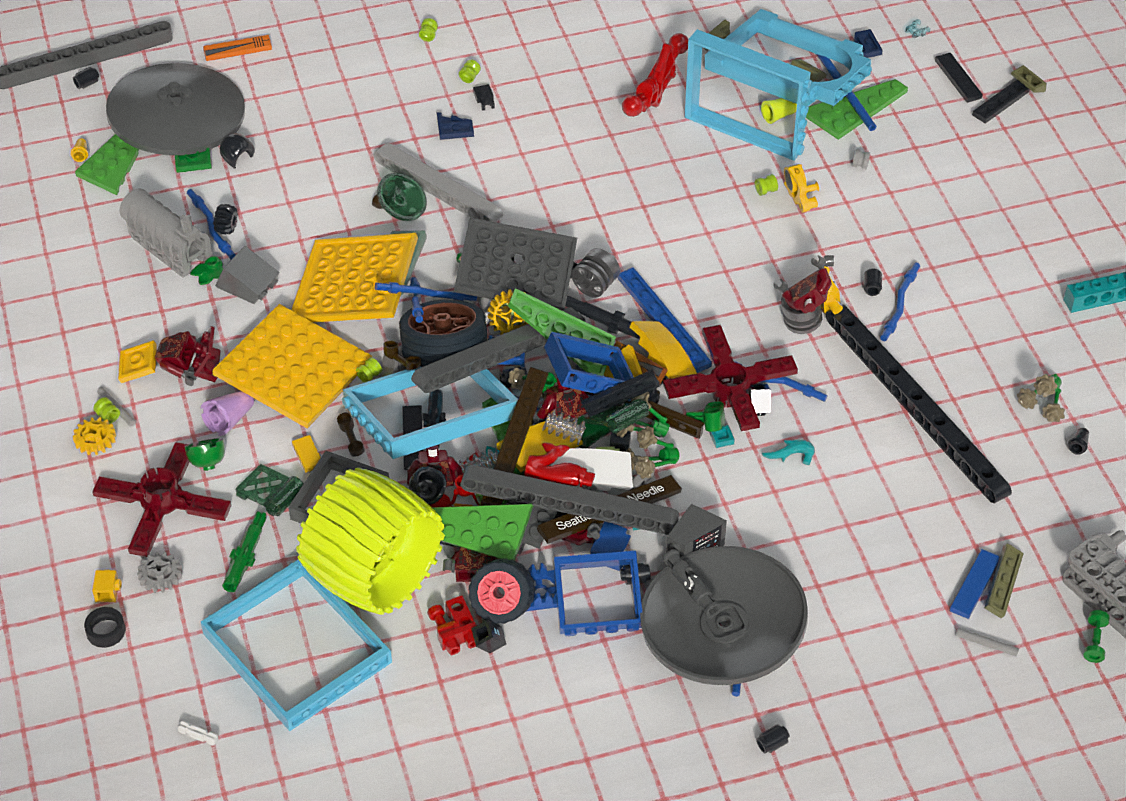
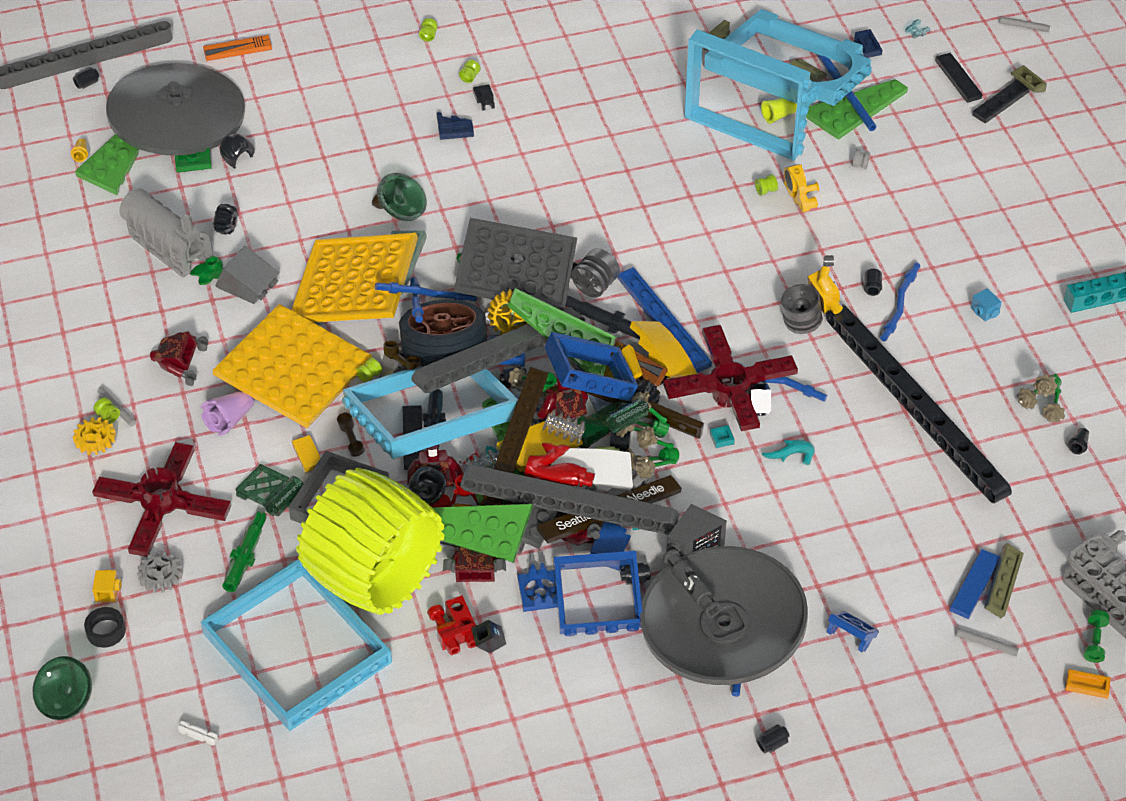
yellow tile [118,340,157,383] -> none
green cylinder [185,438,225,471] -> none
blue bar [187,189,236,260] -> none
dark red bracket [192,326,221,383] -> none
light grey beam [373,143,503,222] -> none
wheel [468,558,535,624] -> none
black tile [581,369,661,417] -> none
red piece [622,33,689,117] -> none
green beam [686,401,725,432] -> none
dark red torso [774,255,832,314] -> none
none -> clear green dish [33,656,92,720]
none -> blue piece [826,611,879,652]
none -> dark azure brick [971,288,1002,321]
none -> light grey bar [1000,17,1050,32]
none -> light orange tile [1065,669,1111,699]

